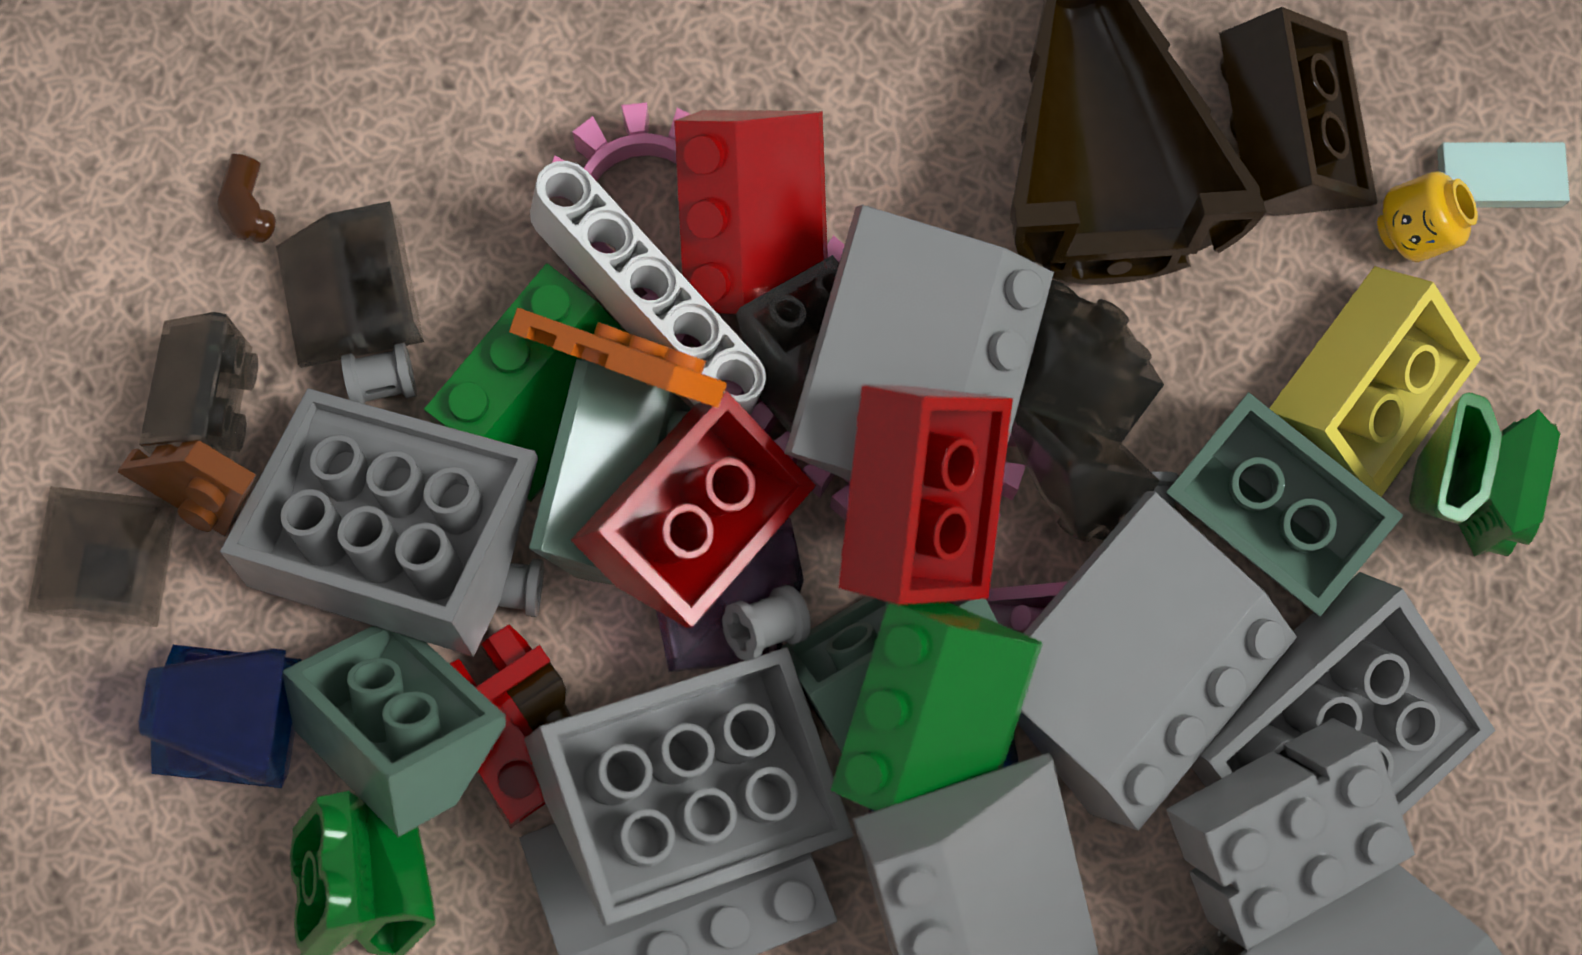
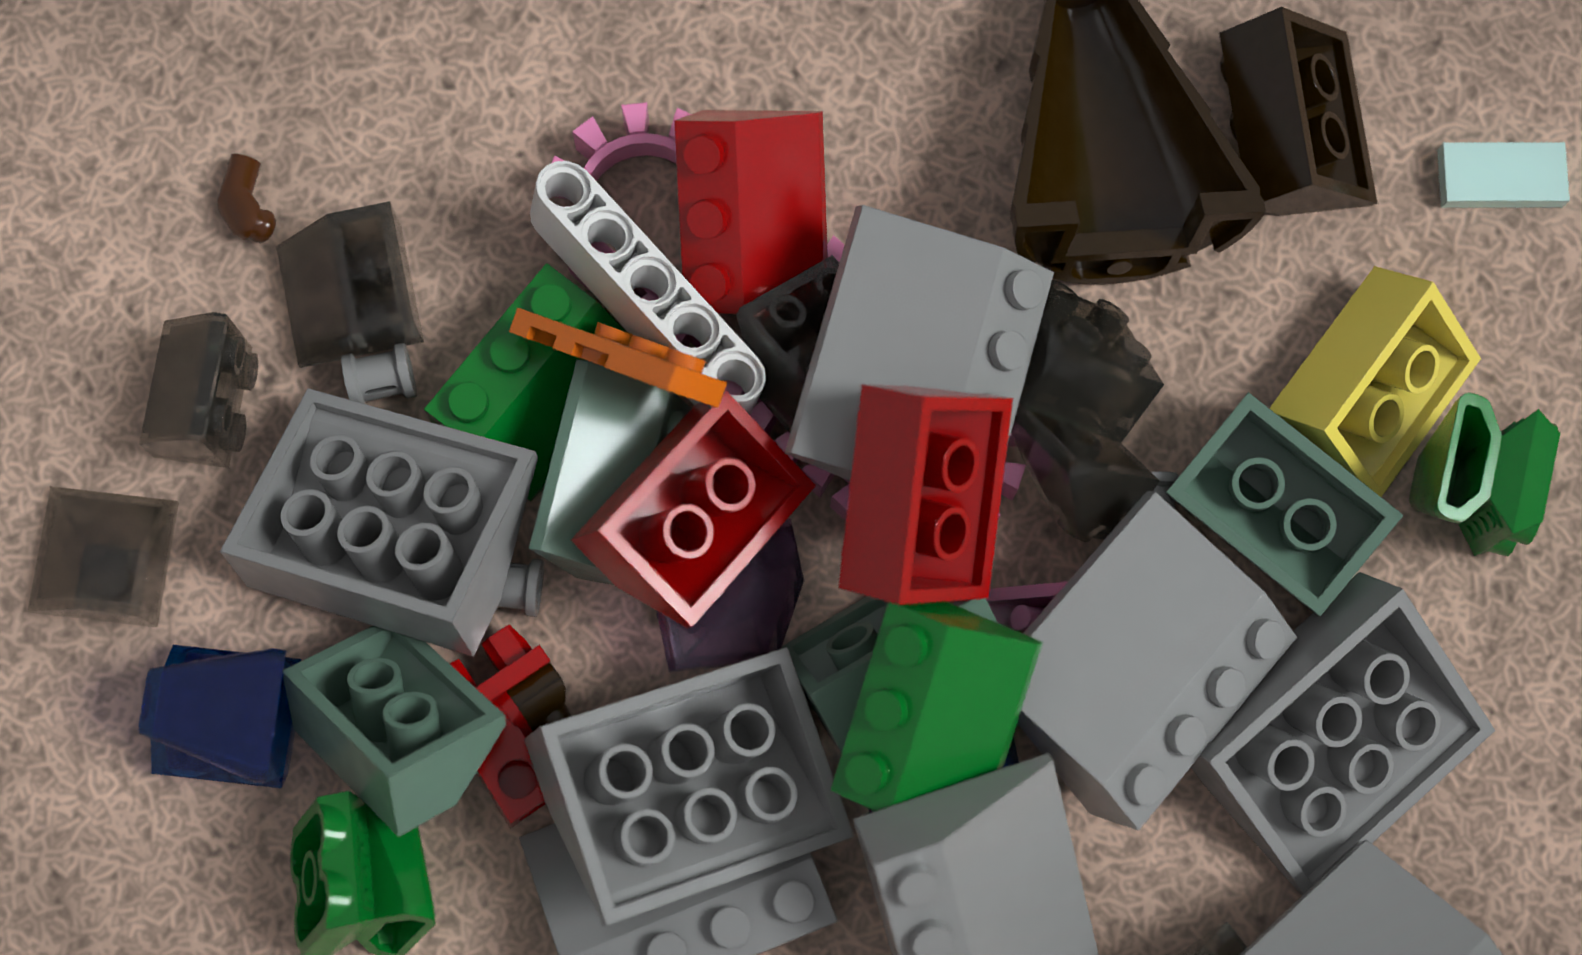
dark orange wing [118,440,256,537] -> none
light grey bush [722,585,811,661] -> none
light grey piece [1166,718,1415,950] -> none
yellow head [1377,171,1478,262] -> none

